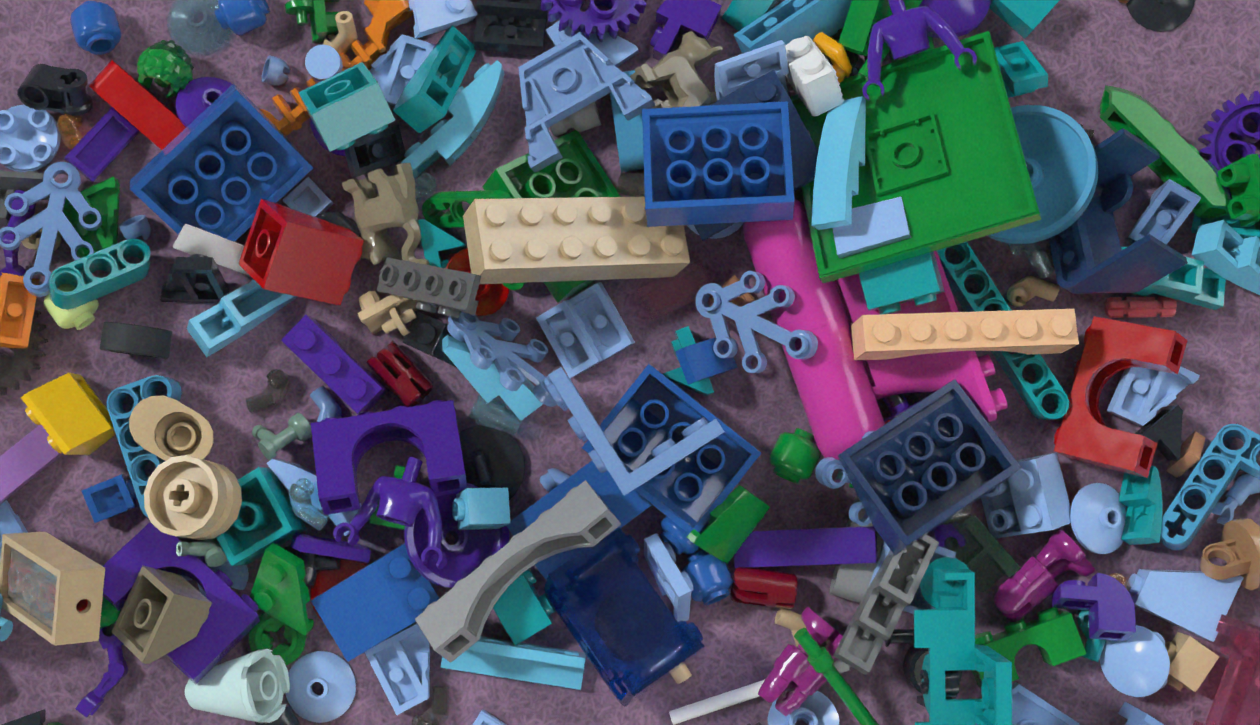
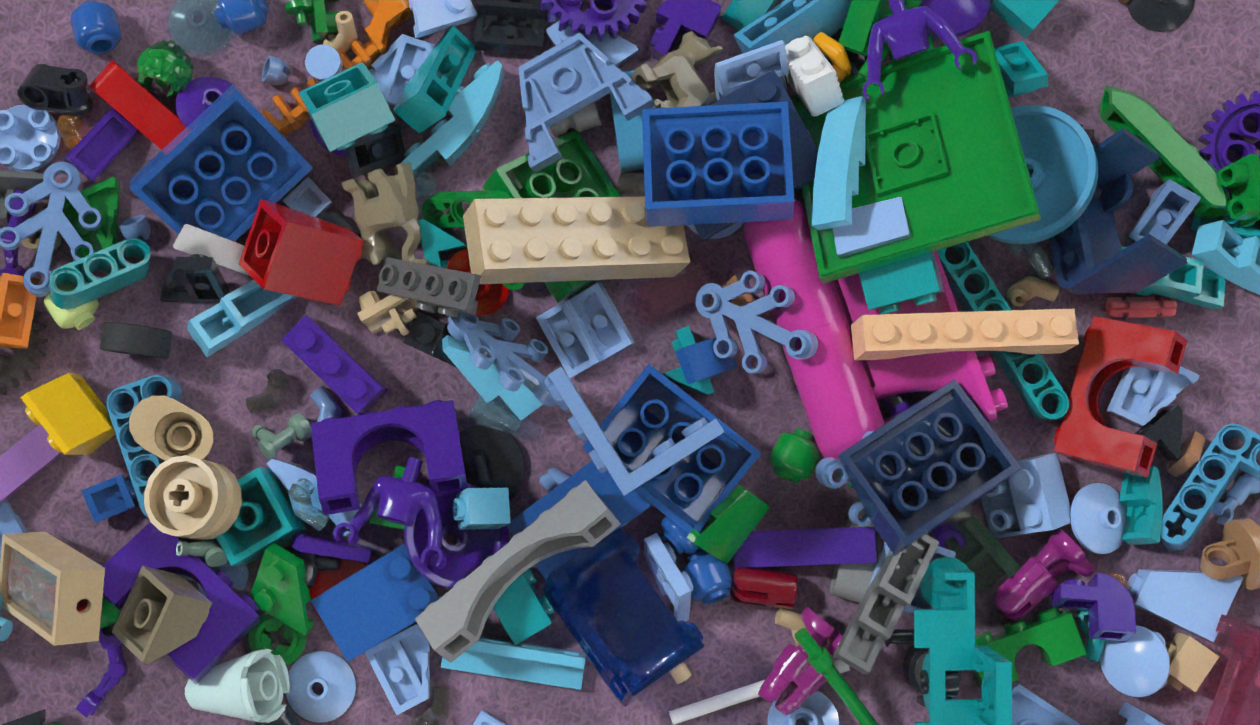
dark red arm [366,341,433,407] -> none

